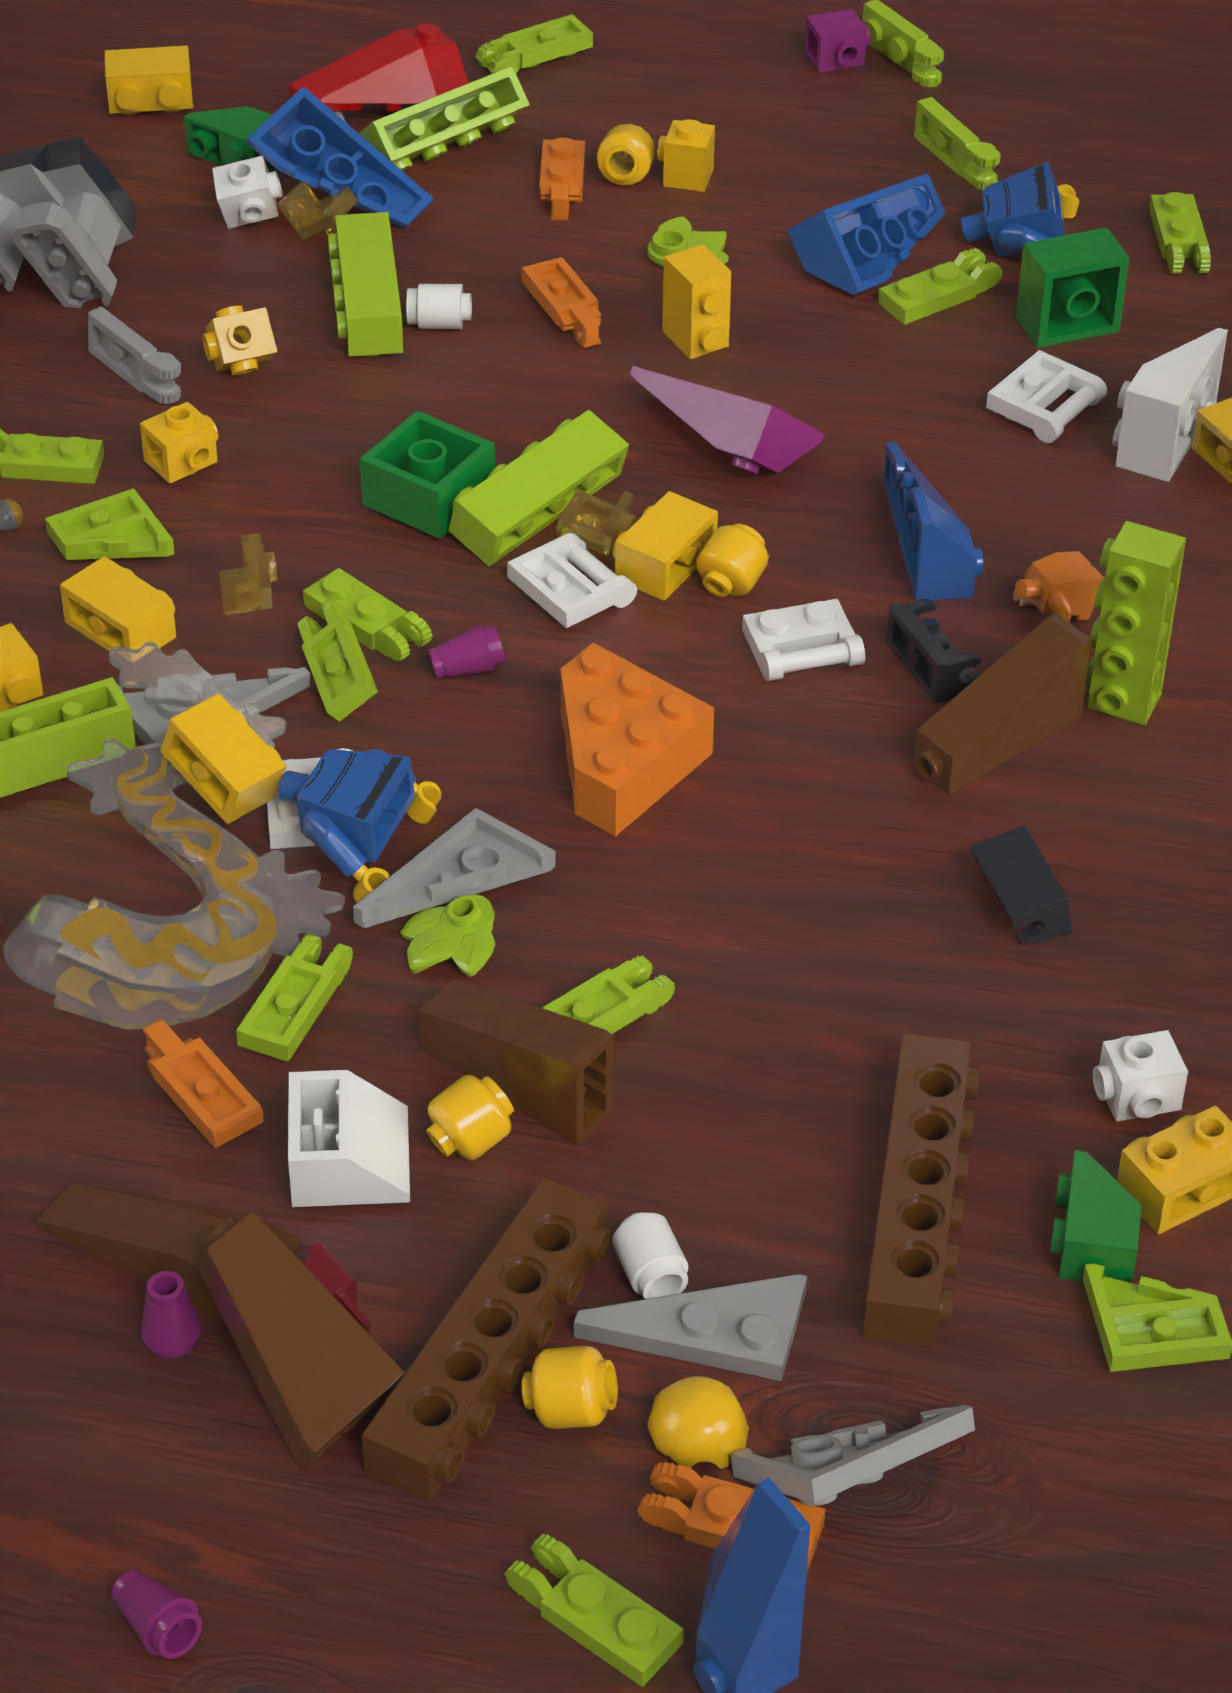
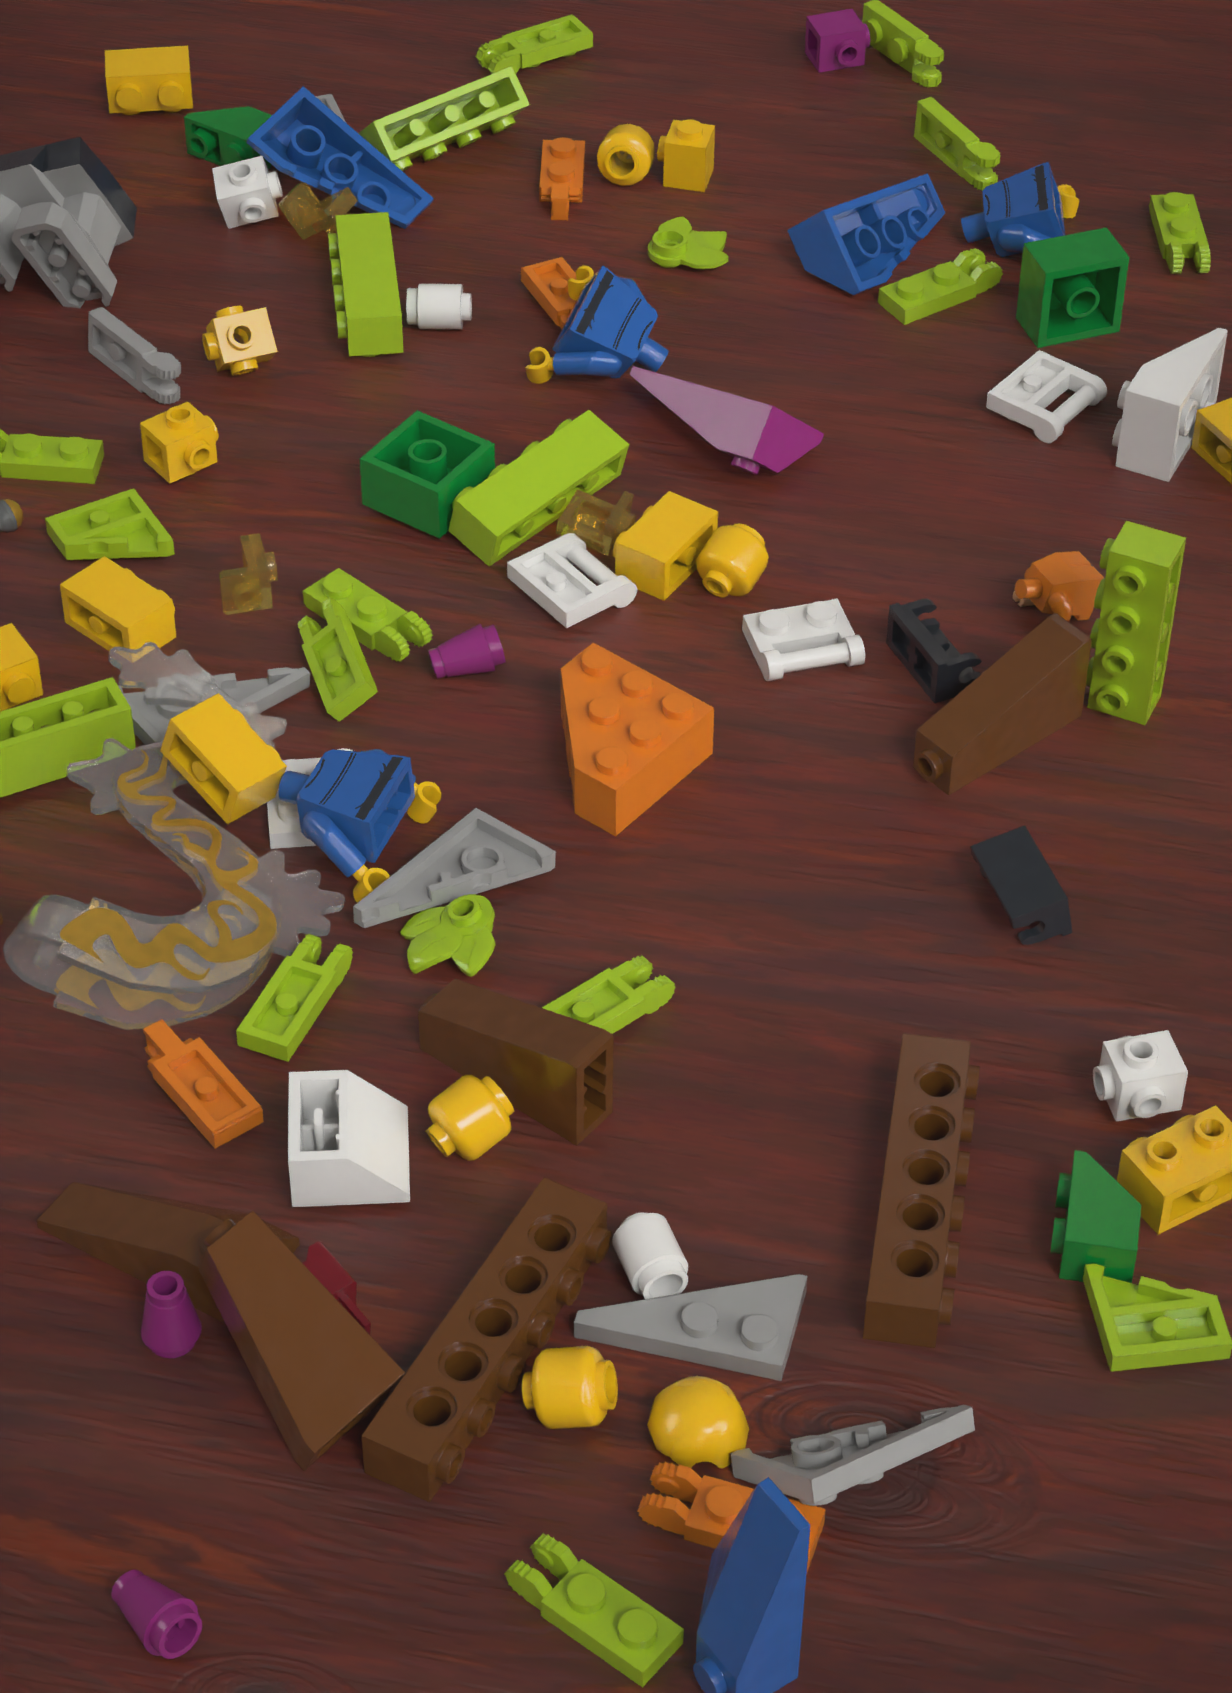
red wedge [288,23,468,111] -> none
yellow brick [662,244,732,360] -> none
blue wedge [883,442,984,601] -> none
none -> blue torso [525,265,669,384]

